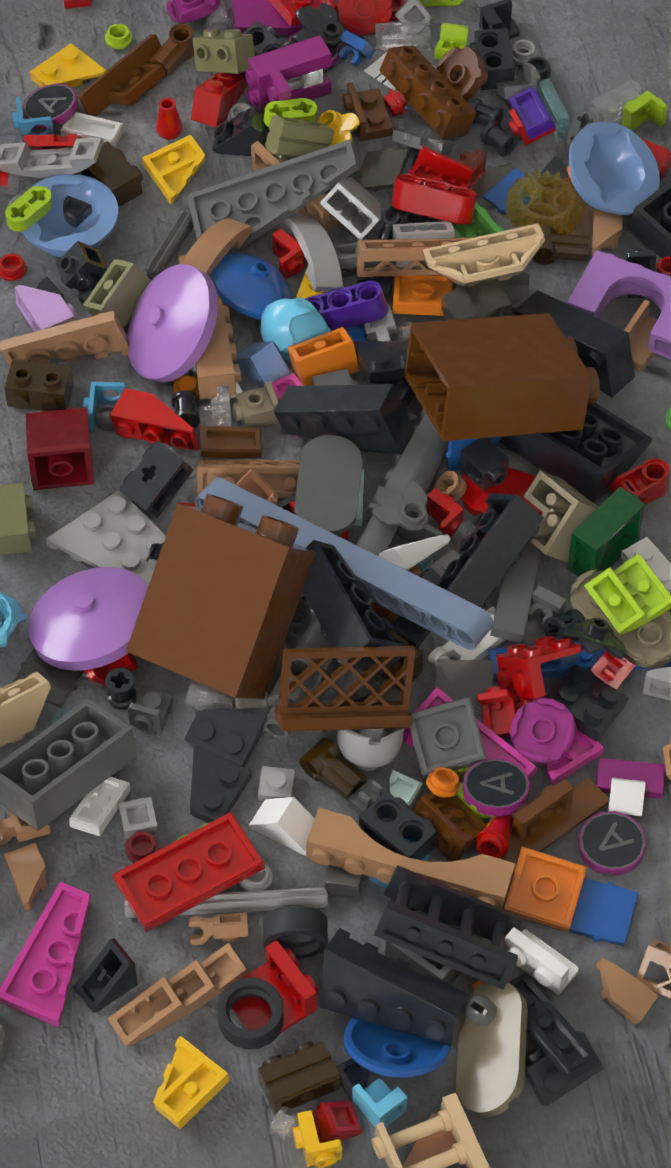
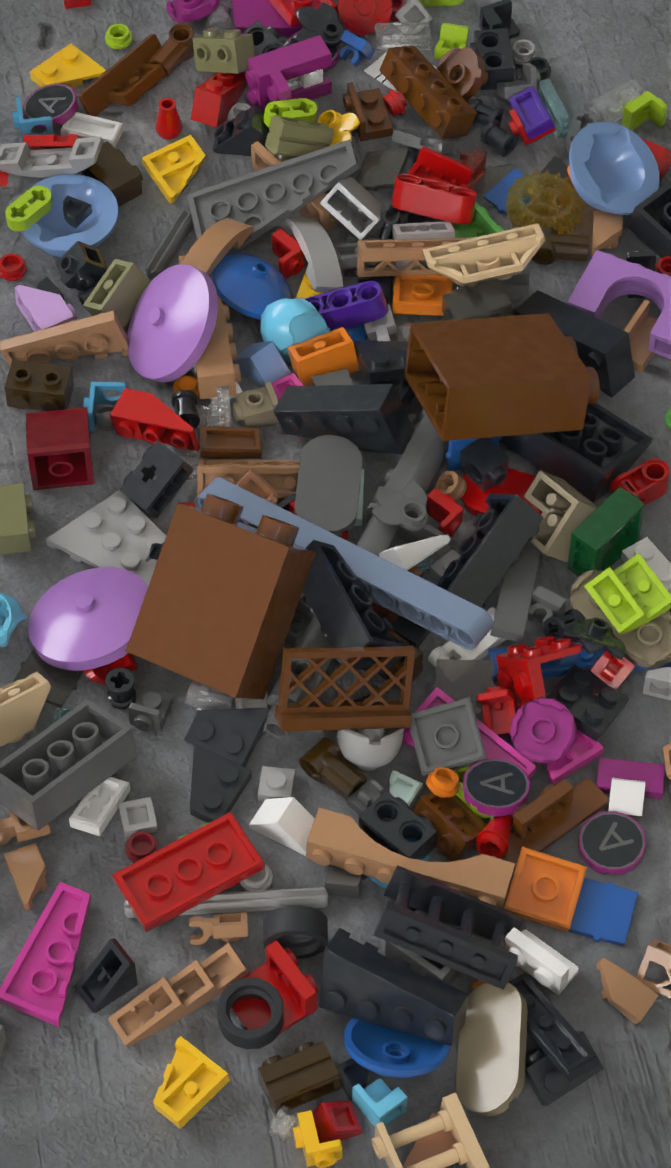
dark grey hinge [465,995,497,1026] -> none

